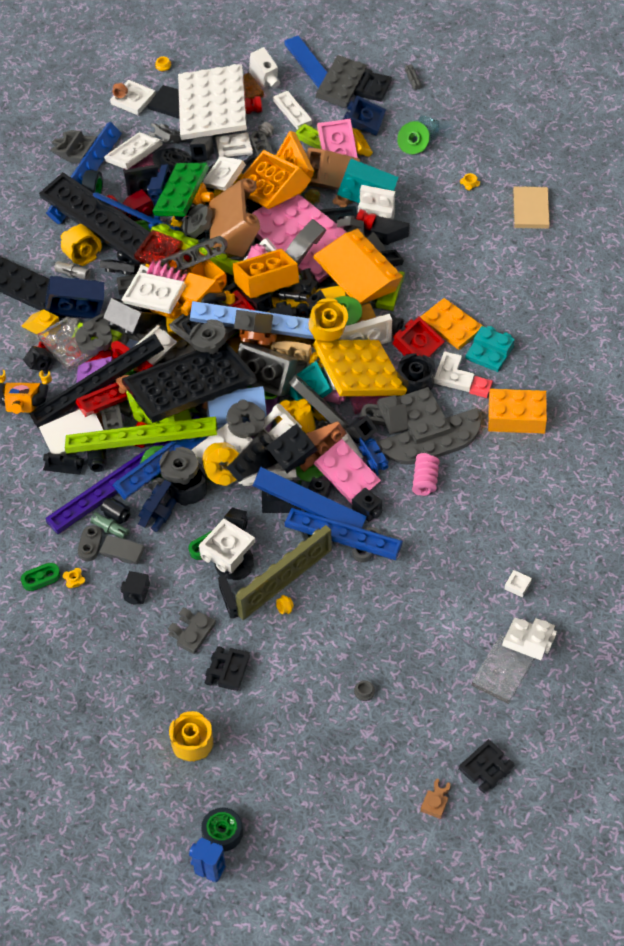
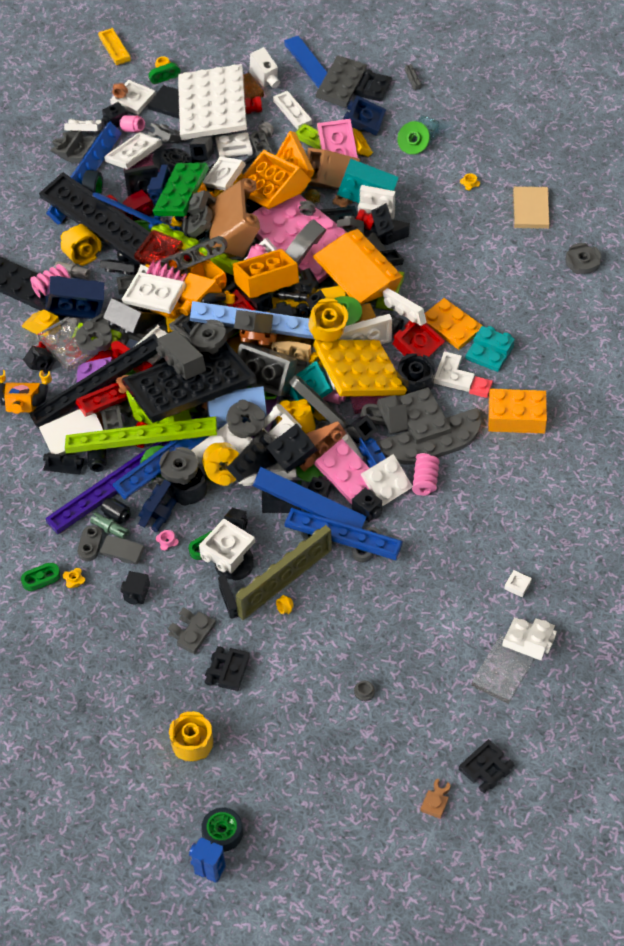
none -> bright pink piece [31,264,71,298]
none -> white plate [64,119,103,131]
none -> yellow plate [98,28,131,66]
none -> black brick [102,101,128,128]
none -> bright pink brick [120,115,145,133]
none -> green plate [148,63,181,84]
none -> dark grey brick [156,330,206,380]
none -> bright pink plate [156,530,179,551]
none -> dark grey bracket [188,190,216,215]
none -> dark grey plate [299,201,317,216]
none -> white plate [361,454,413,506]
none -> black hinge [371,203,394,239]
none -> white plate [383,288,426,326]
none -> dark grey plate [565,243,601,274]

